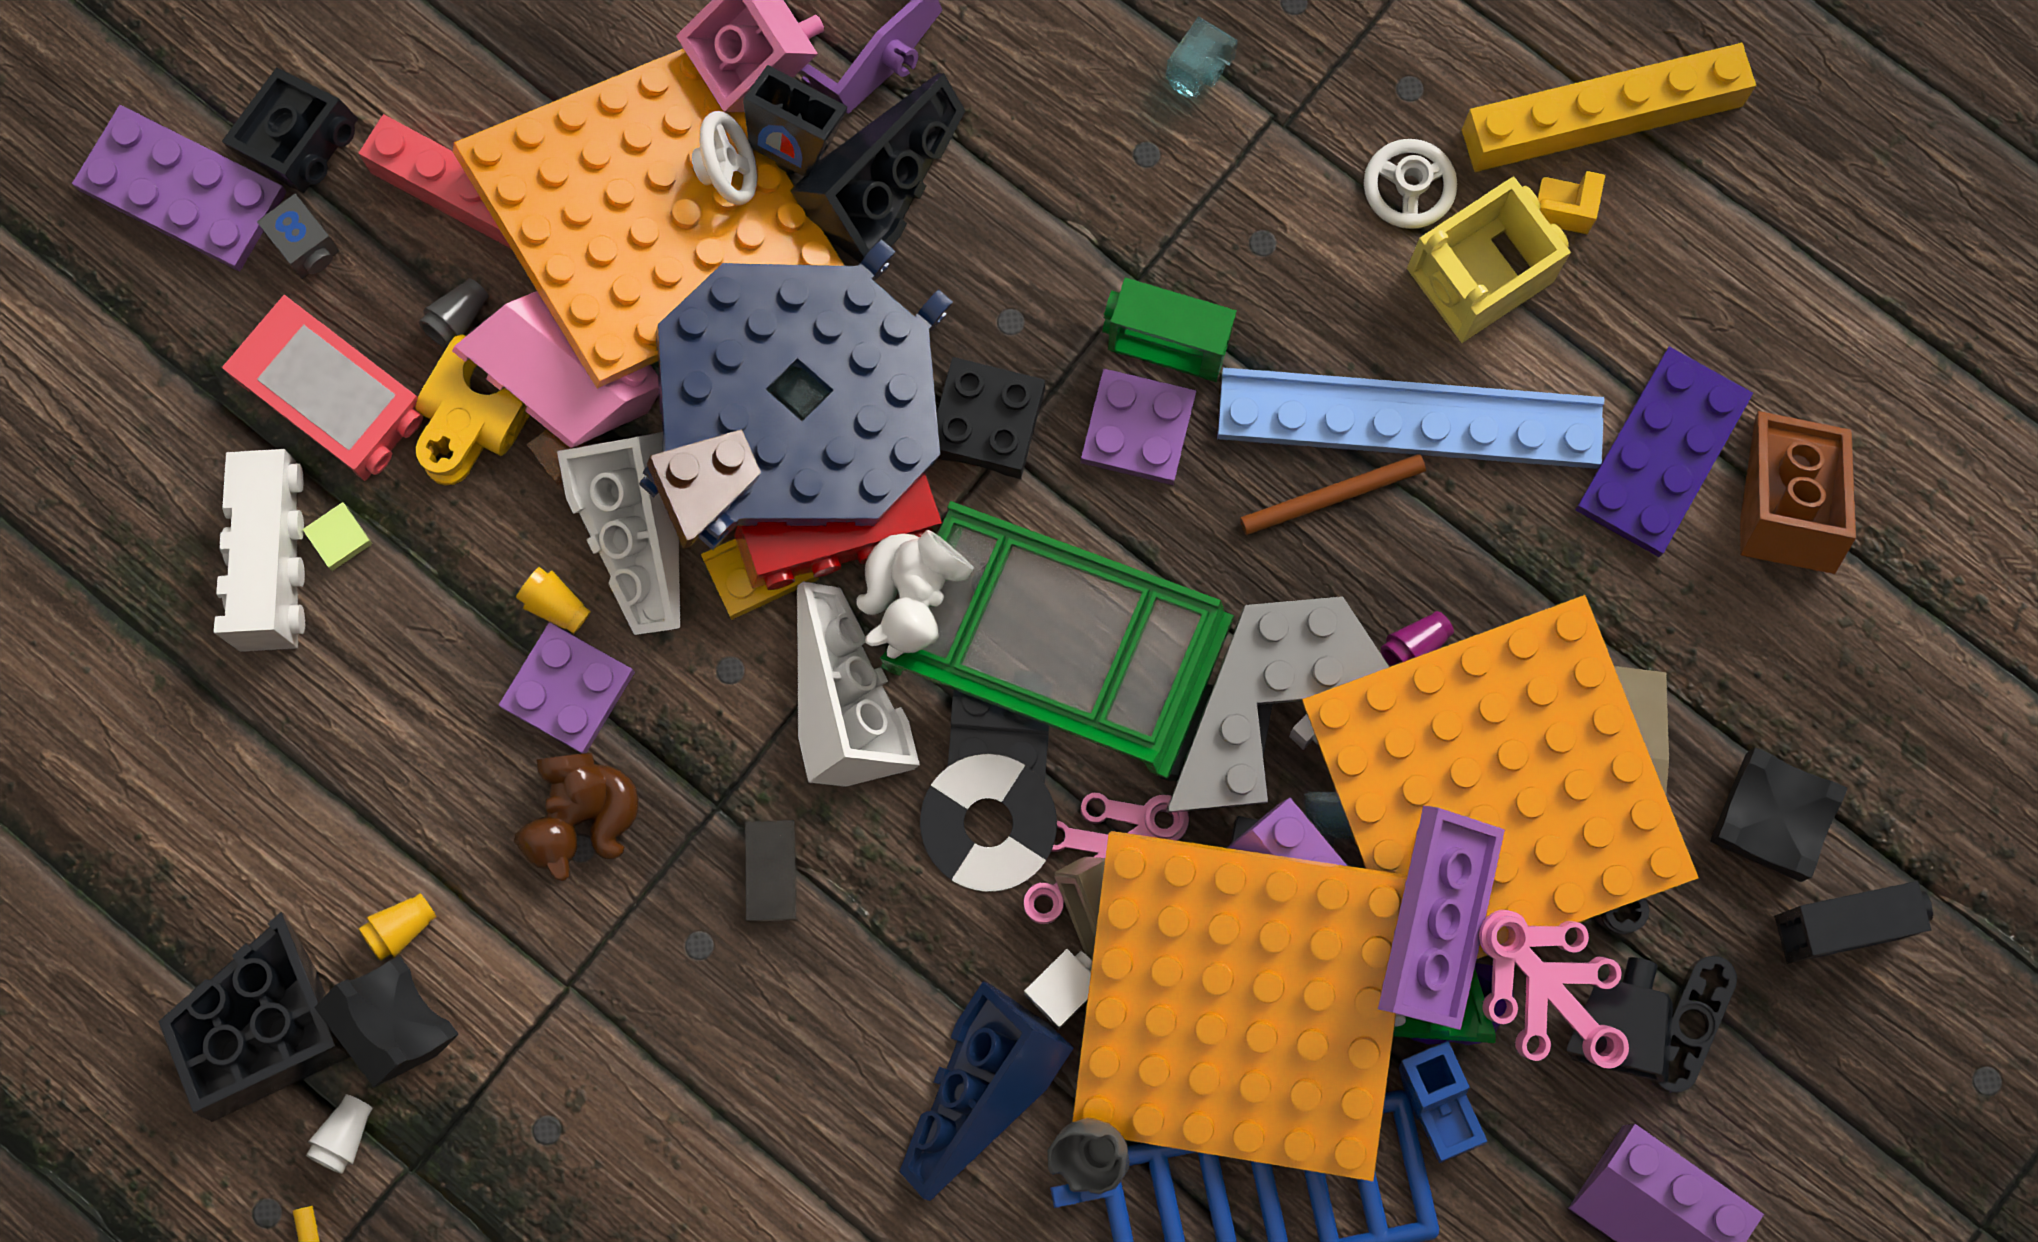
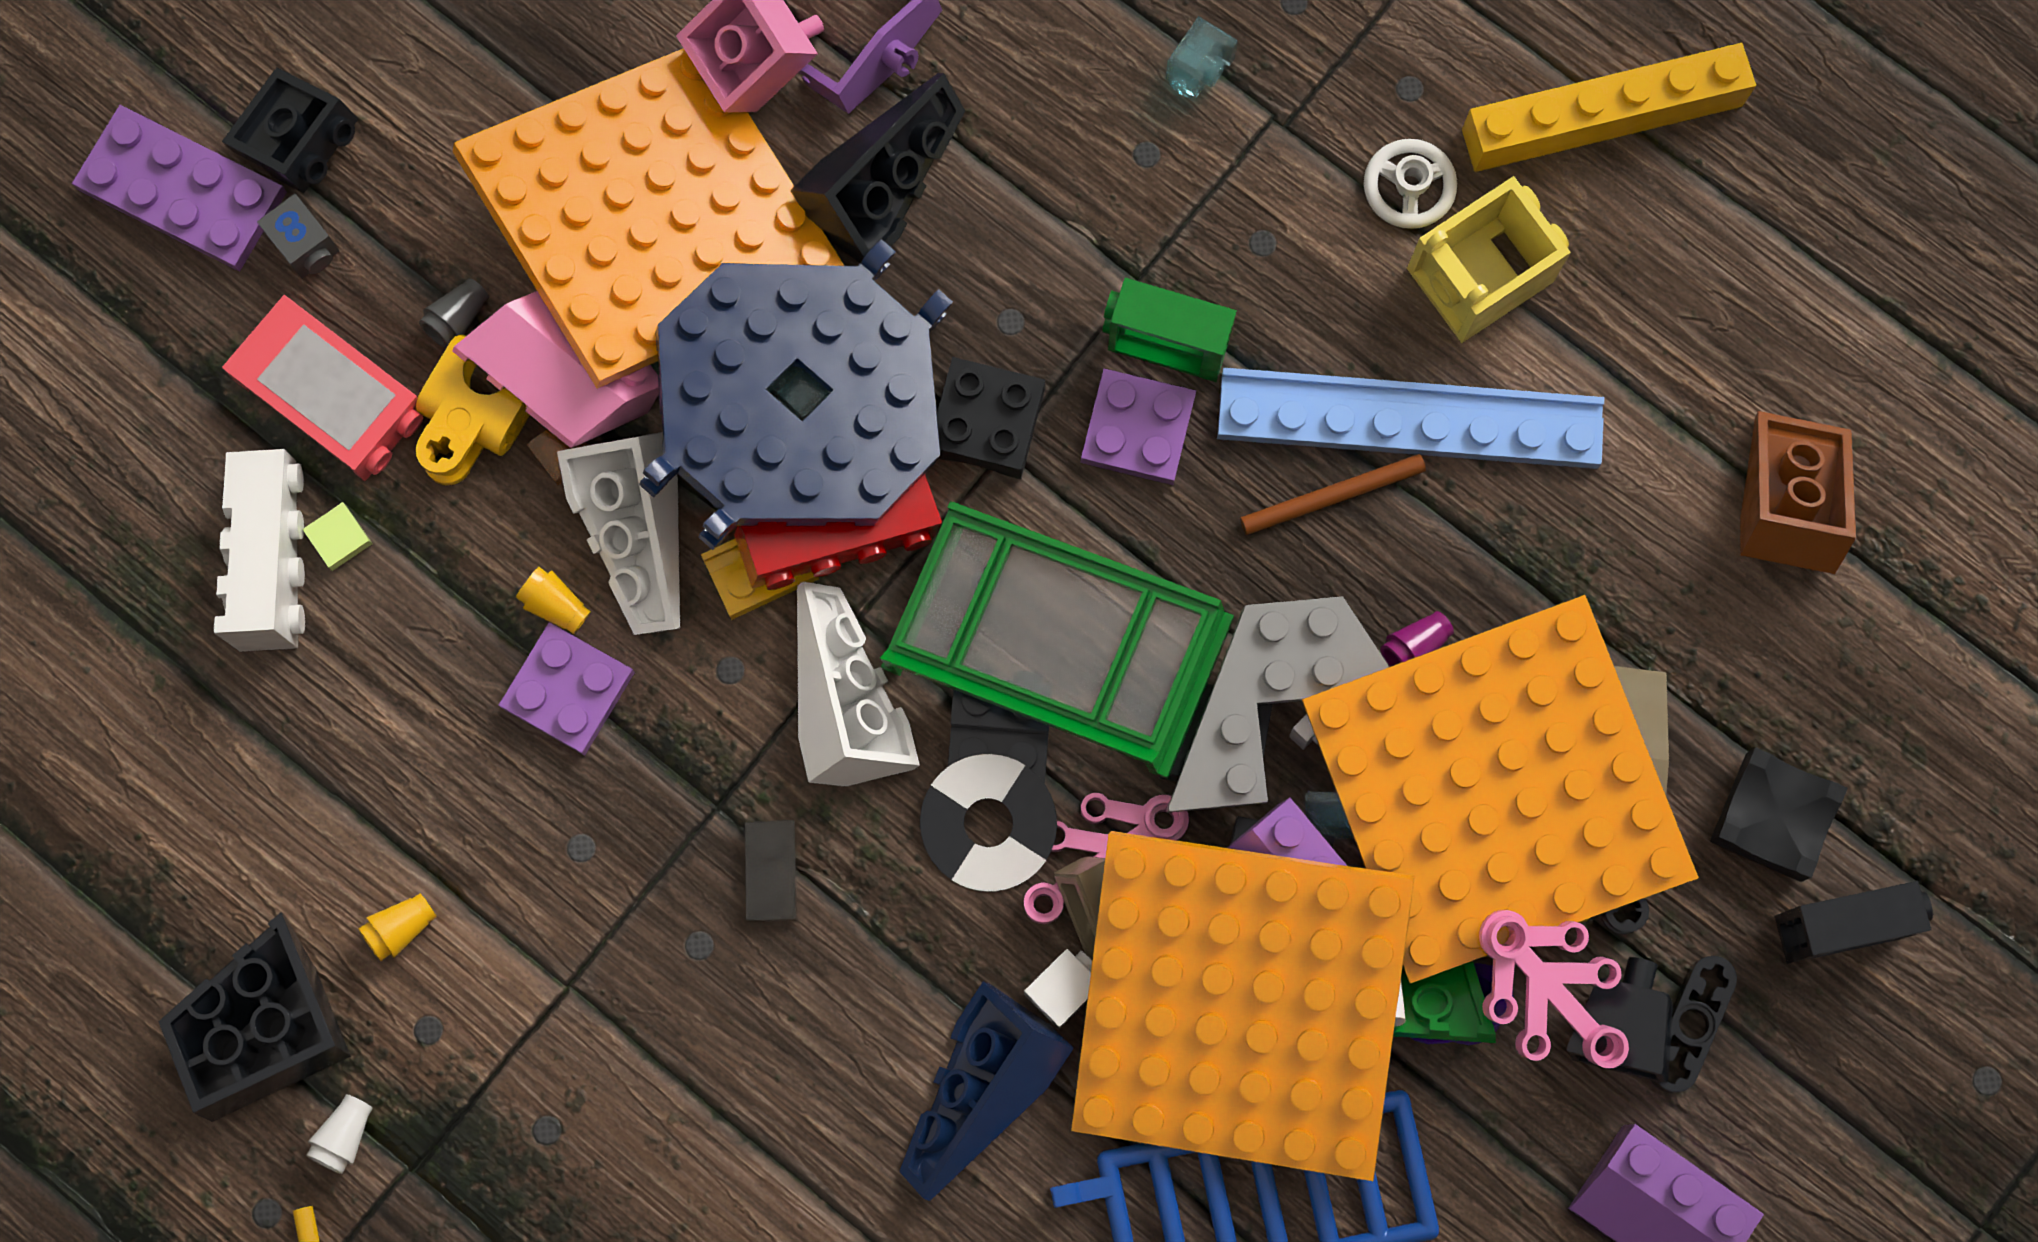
black brick [314,956,459,1088] -> none
coral brick [358,114,511,249] -> none
reddish brown animal [514,753,639,881] -> none
wing [647,429,761,549] -> none
white piece [692,111,757,205] -> none
black torso [743,65,847,176] -> none
white animal [856,530,974,659] -> none
dark grey hair [1047,1118,1130,1194] -> none
medium lavender plate [1378,805,1505,1030] -> none
blue brick [1399,1041,1488,1164] -> none
yellow panel [1537,171,1605,235] -> none
dark purple plate [1575,346,1753,557] -> none

